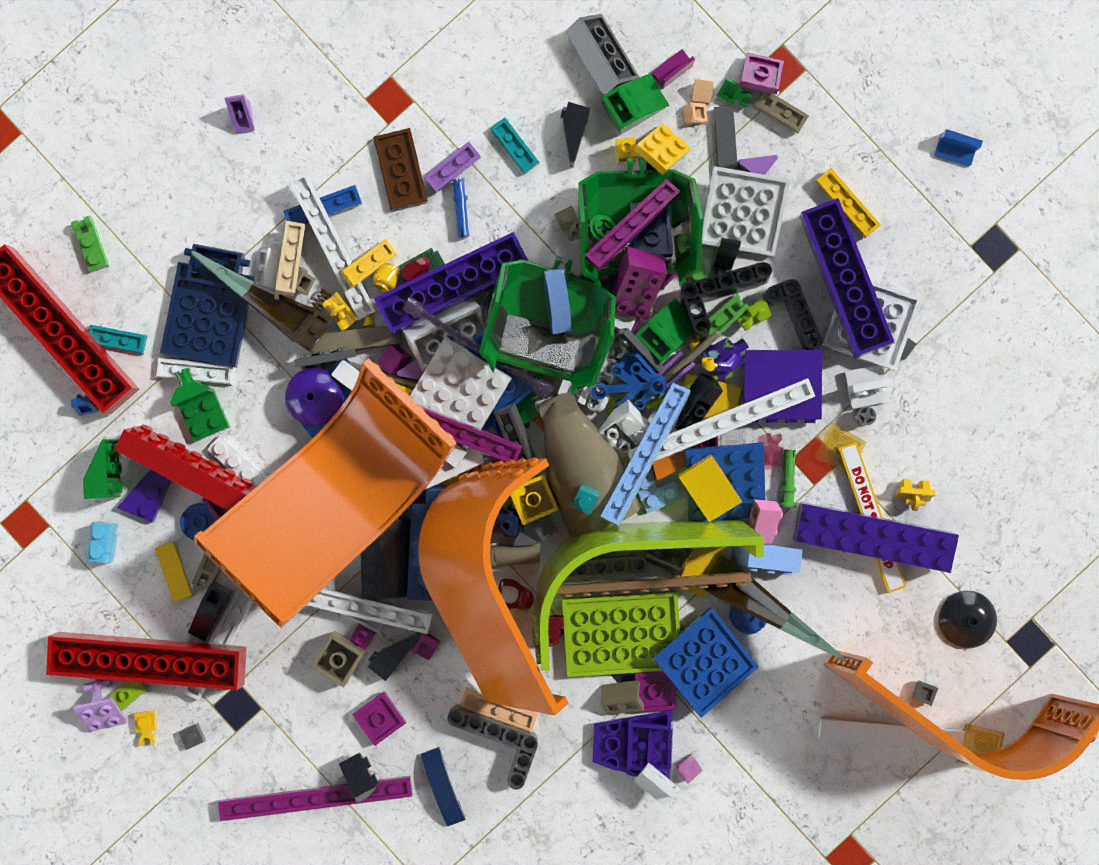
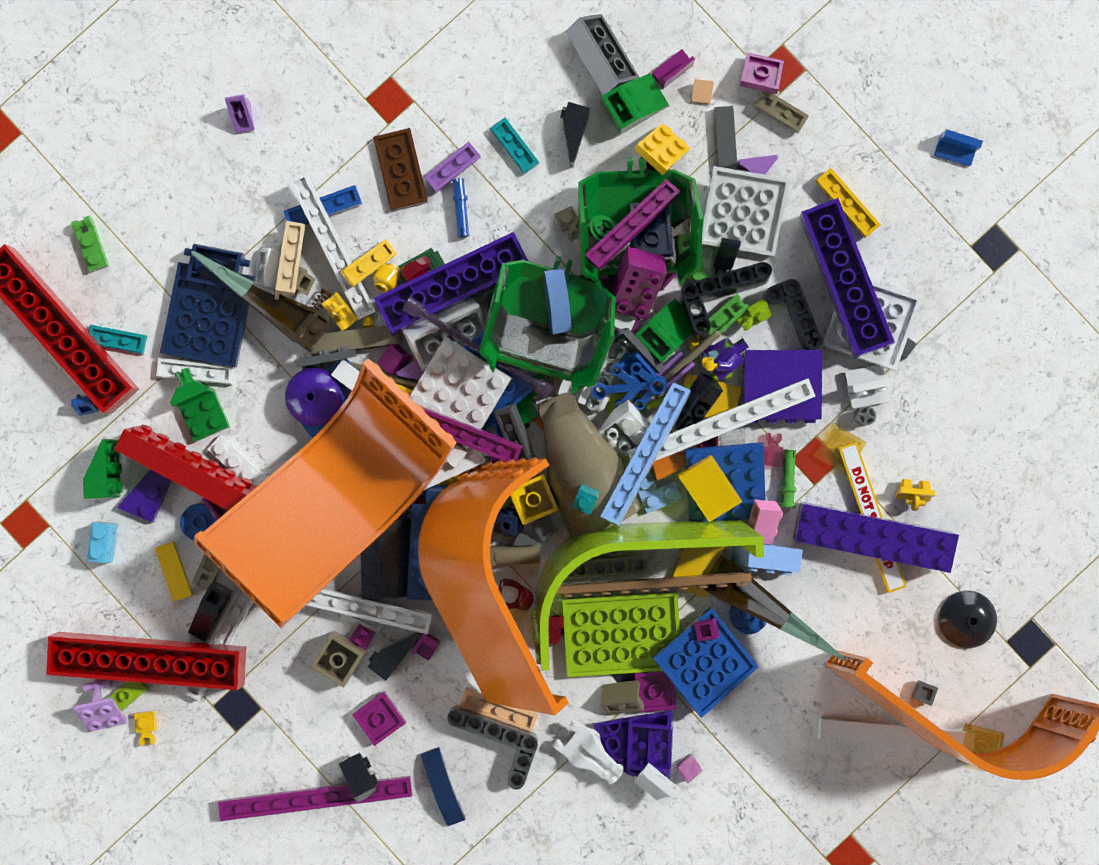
flat silver plate [179,723,206,750] -> none
yellow brick [615,137,638,164] -> none
flat silver bracket [645,548,694,576] -> none
light nougat slope [683,103,708,125] -> none
green plate [717,77,753,108] -> none
none -> white animal [553,720,623,784]
none -> magenta slope [694,617,719,641]

